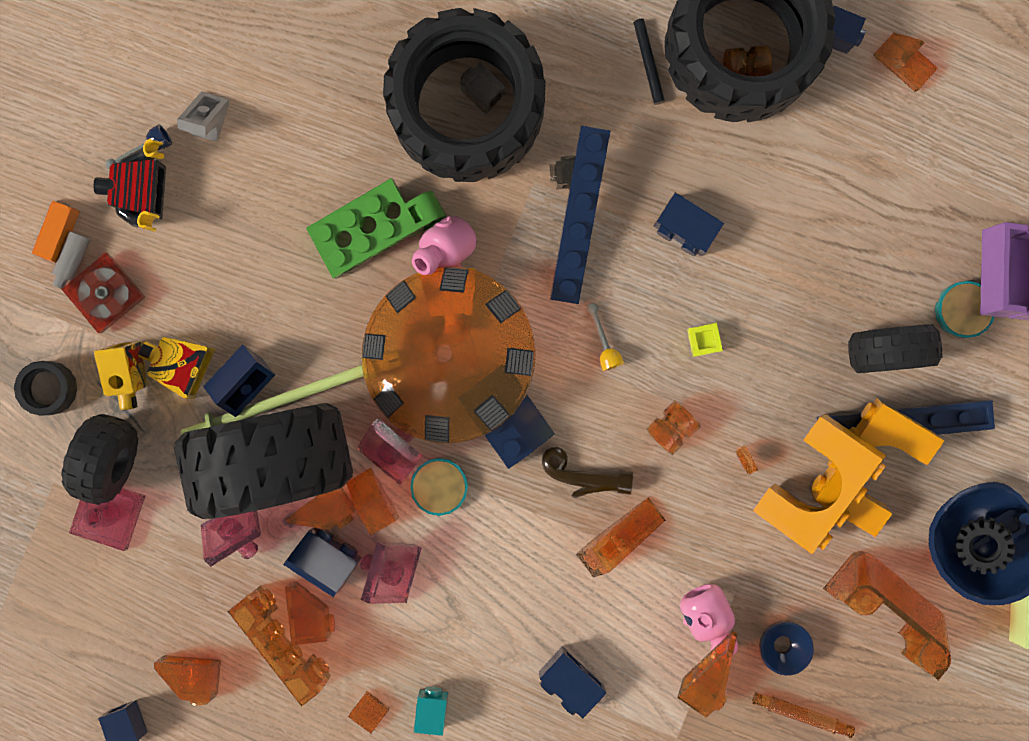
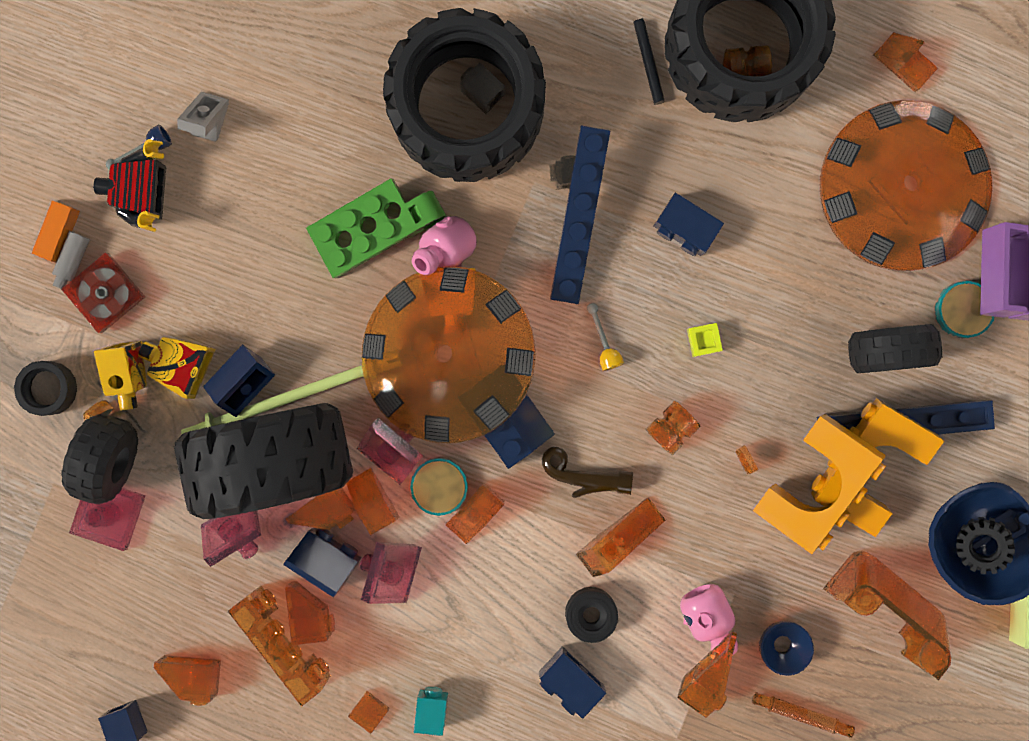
dark blue brick [833,5,866,54] -> none
none -> clear orange tile [83,400,114,420]
none -> clear orange slope [445,482,505,544]
none -> black tyre [565,587,618,643]
none -> clear orange dish [820,100,992,271]

